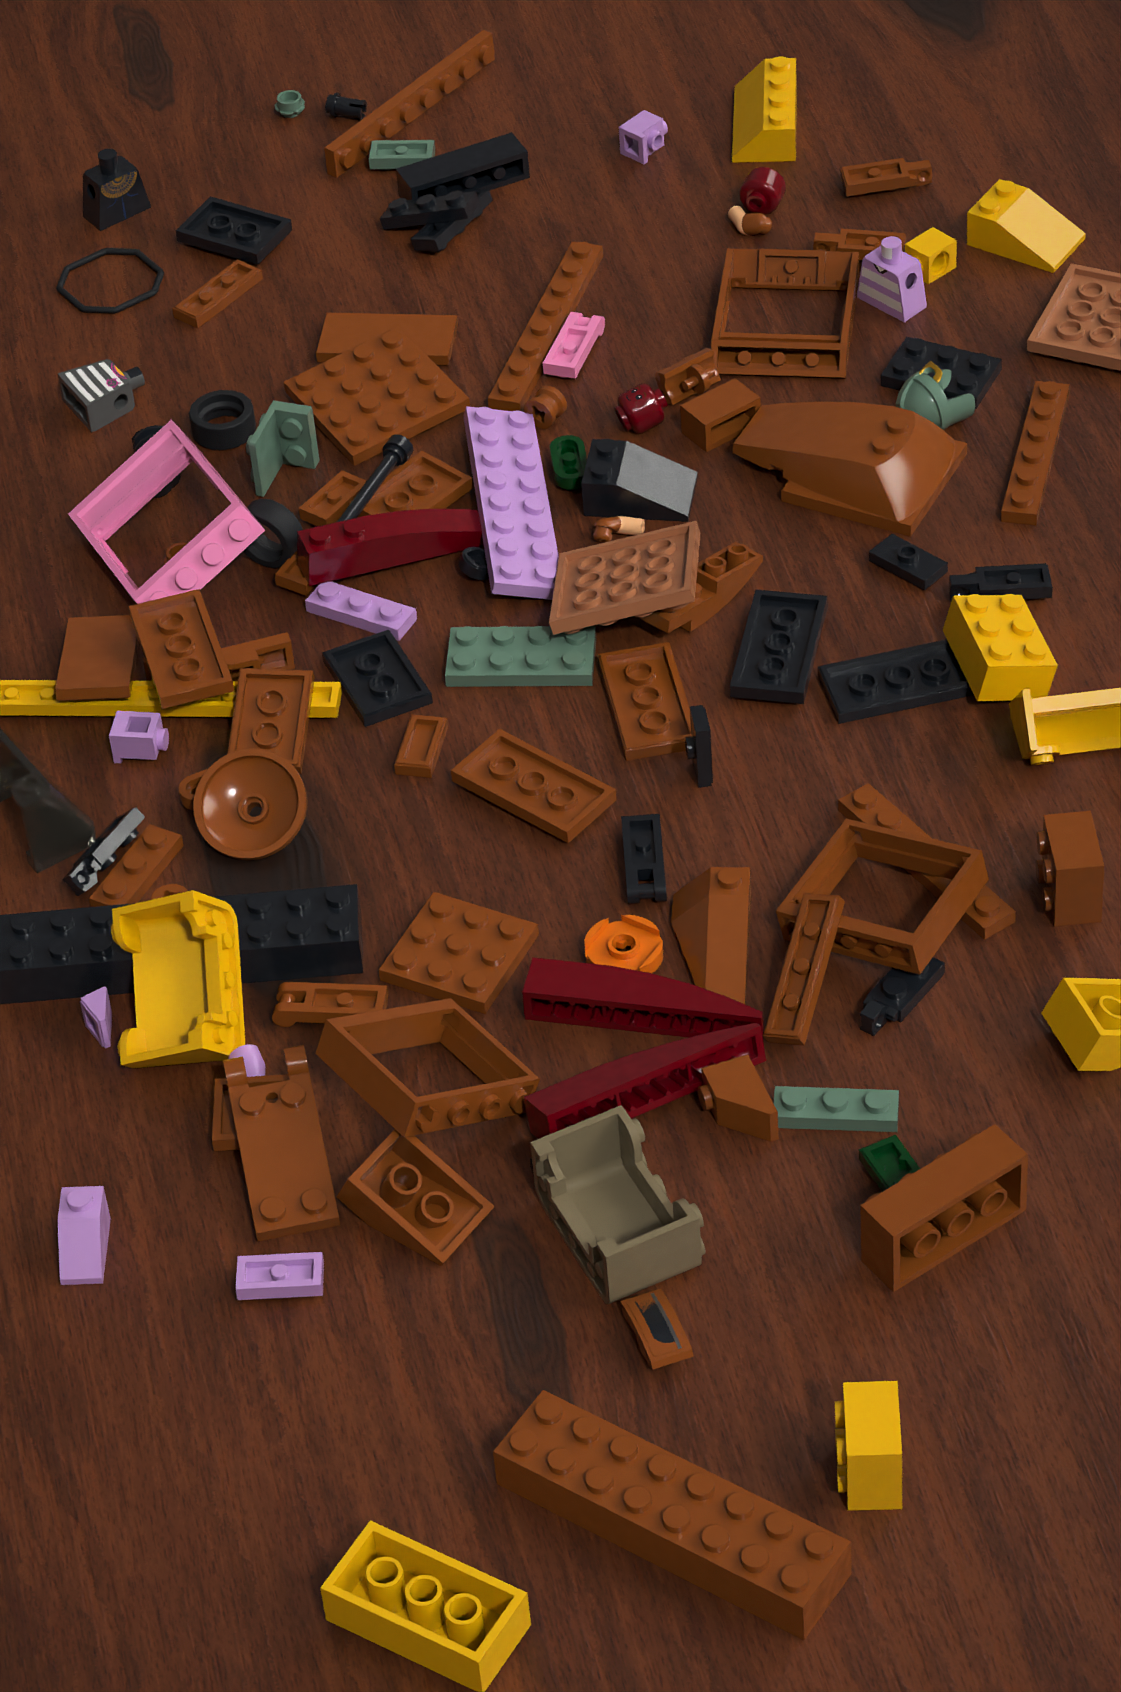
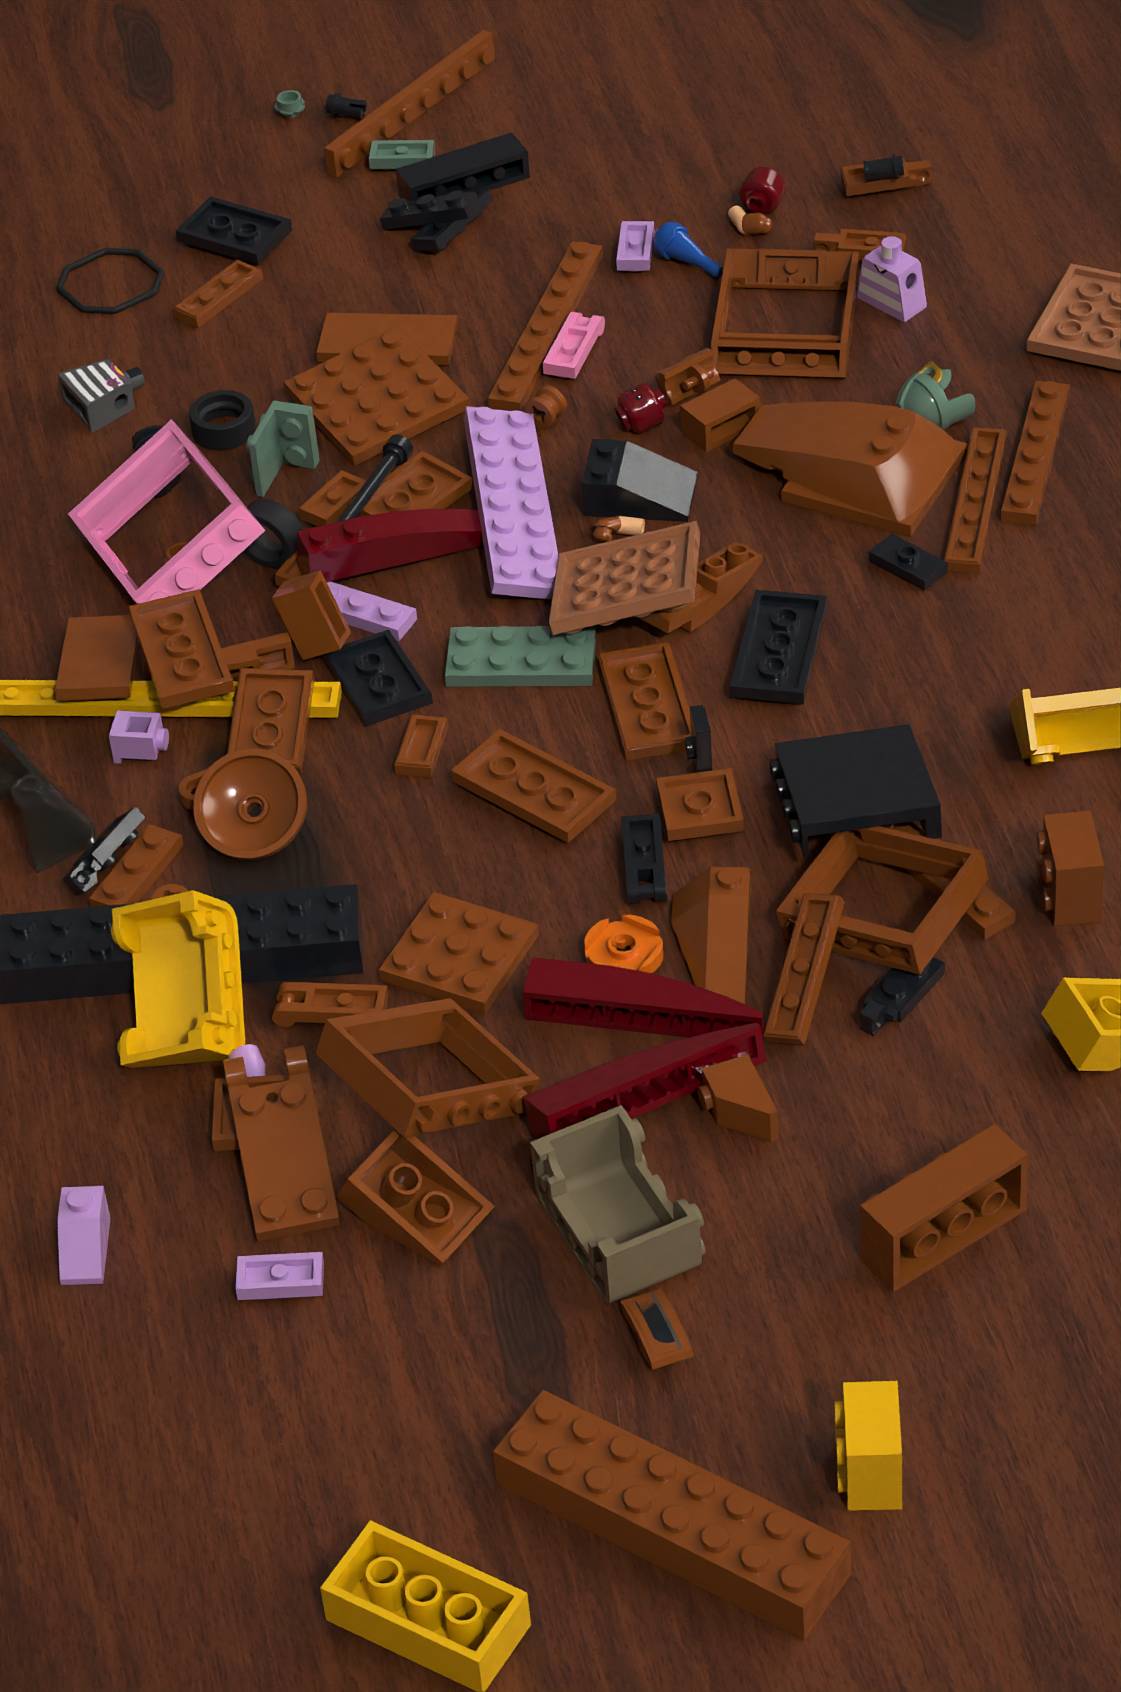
lavender slope [80,987,112,1049] -> none
black torso [83,149,151,231] -> none
black tile [458,547,489,580] -> none
dark green plate [550,435,587,490] -> none
lavender brick [619,110,668,164] -> none
yellow slope [732,56,797,163] -> none
sand green plate [773,1086,899,1132] -> none
black tile [817,639,974,724] -> none
dark green plate [859,1135,920,1192] -> none
black plate [881,337,1002,409] -> none
yellow brick [905,227,957,285] -> none
yellow brick [943,594,1058,701] -> none
black hinge [949,563,1053,601] -> none
yellow slope [967,179,1086,273] -> none
none -> dark orange piece [272,570,351,660]
none -> lavender plate [616,221,655,272]
none -> blue piece [653,222,724,278]
none -> dark orange plate [656,768,744,841]
none -> black panel [769,724,942,857]
none -> black pin [863,153,904,182]
none -> dark orange tile [944,427,1007,574]

